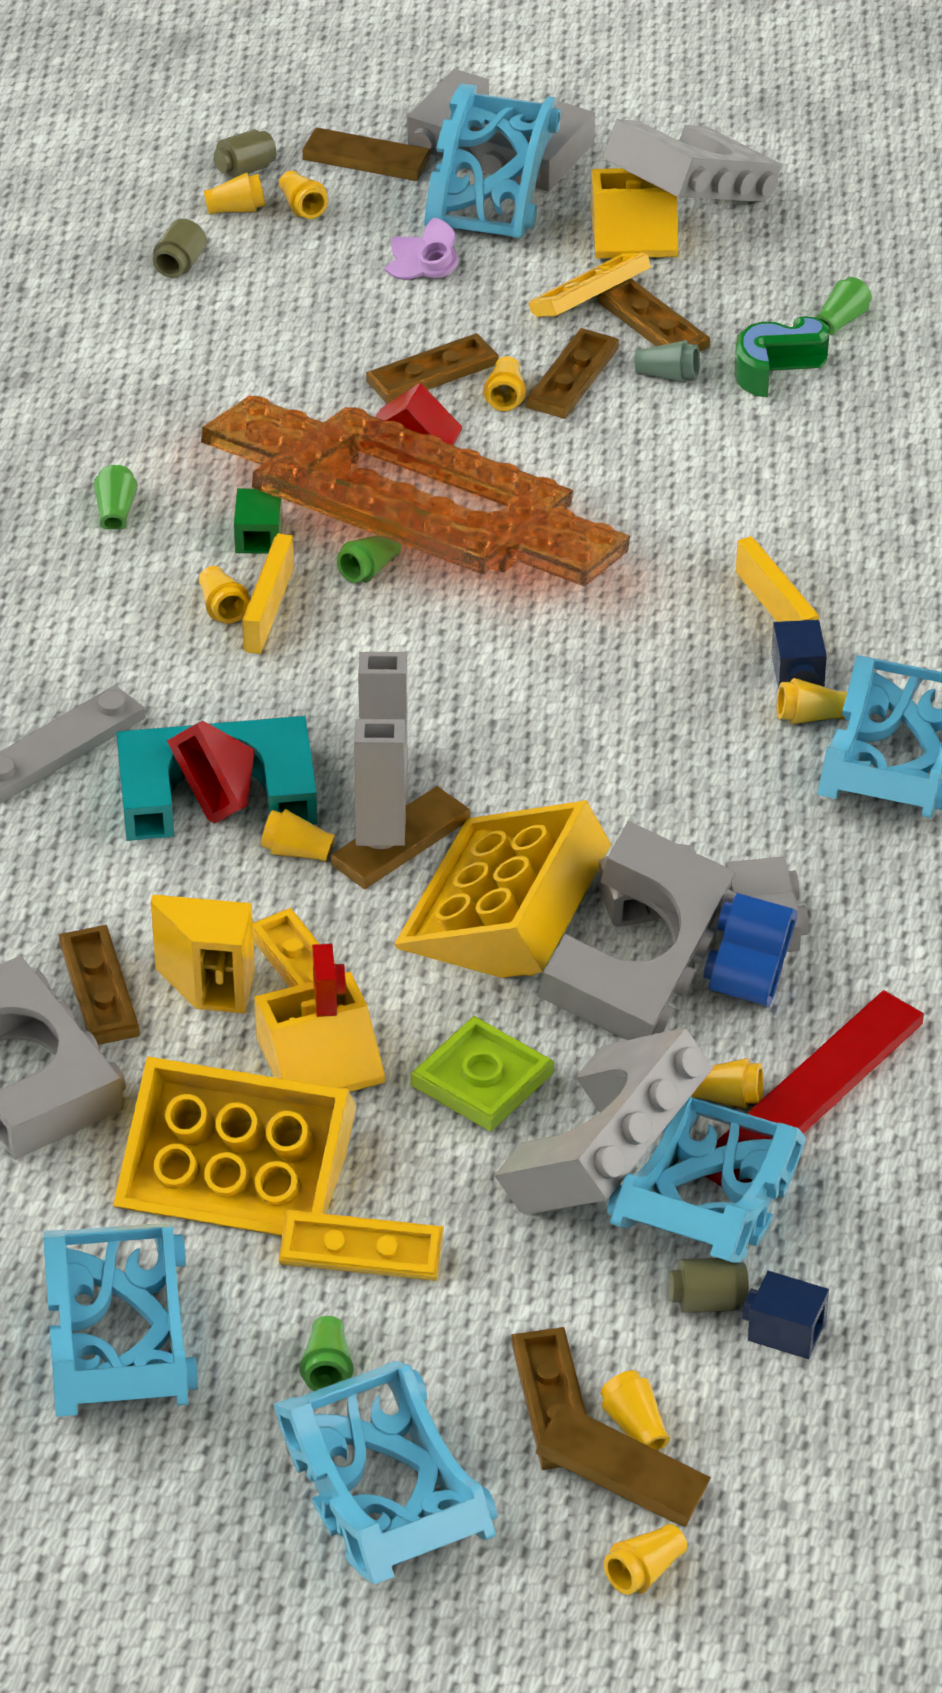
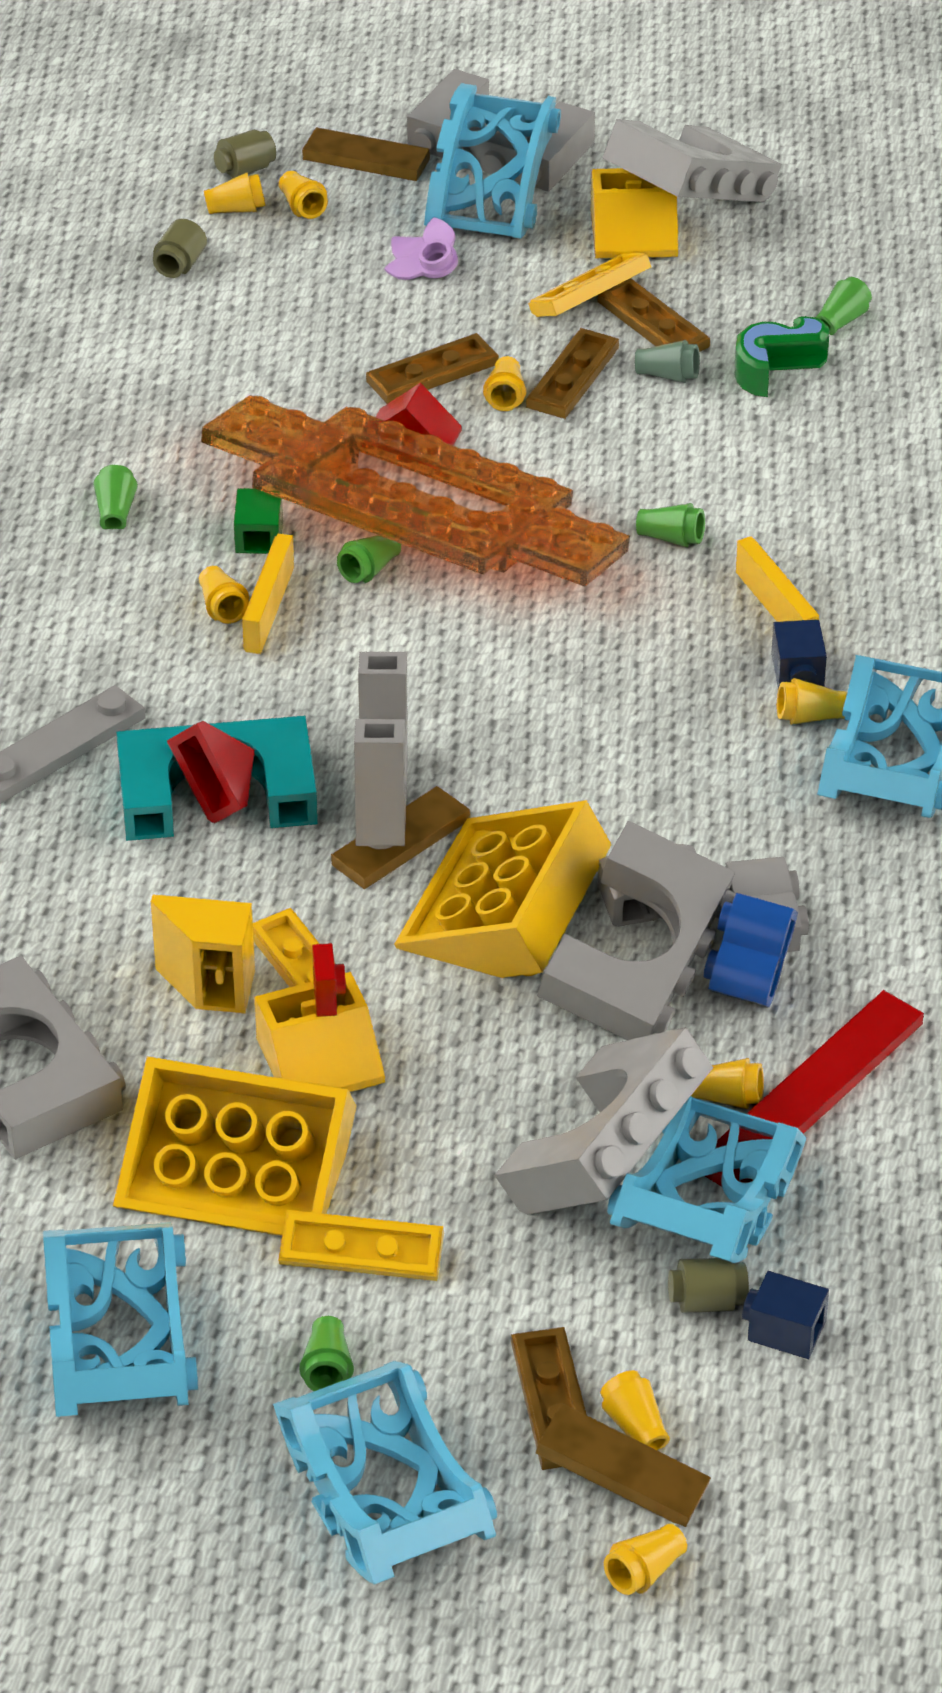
pearl gold tile [59,924,140,1045] -> none
yellow cone [261,809,336,862] -> none
lime plate [411,1016,554,1132] -> none
none -> bright green cone [636,503,705,548]

